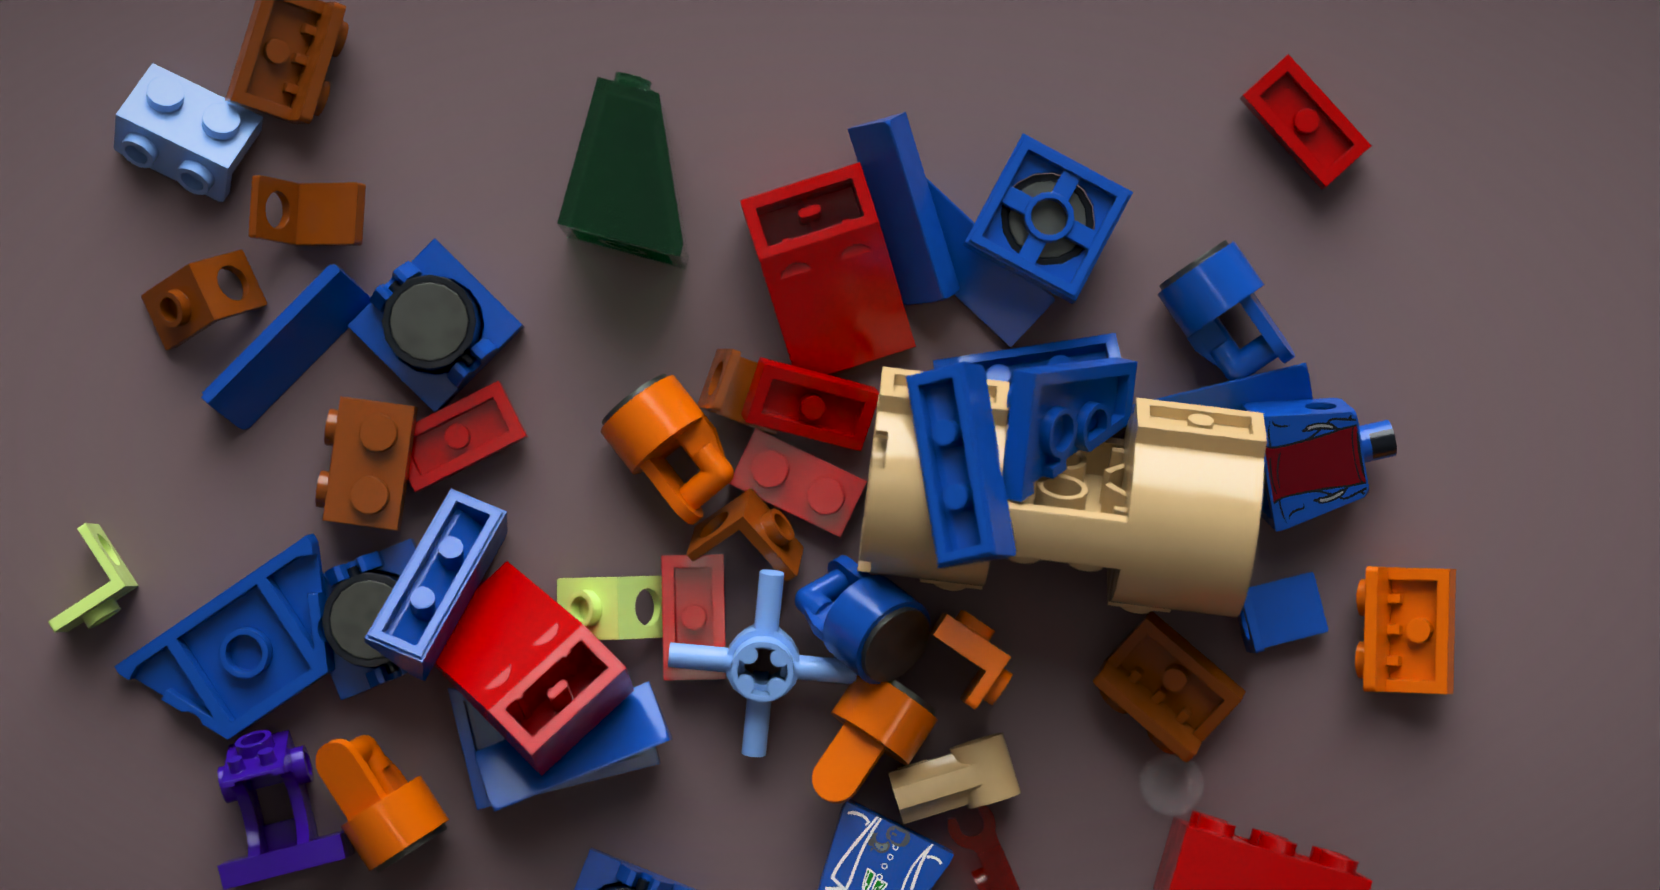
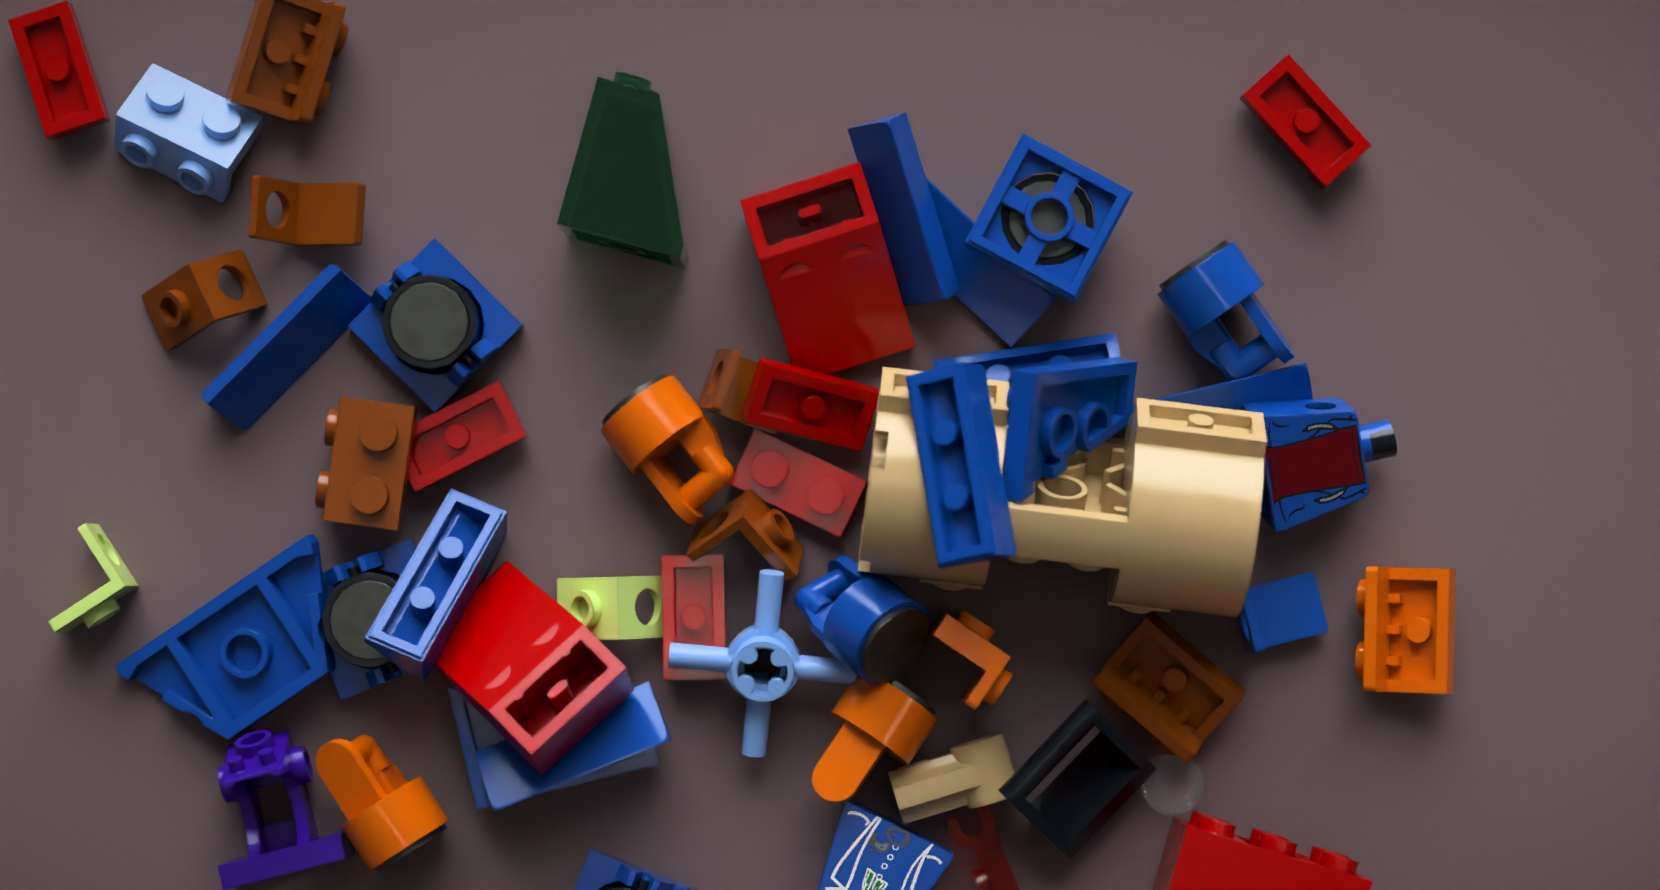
none -> red plate [8,1,110,140]
none -> black tile [998,699,1157,860]

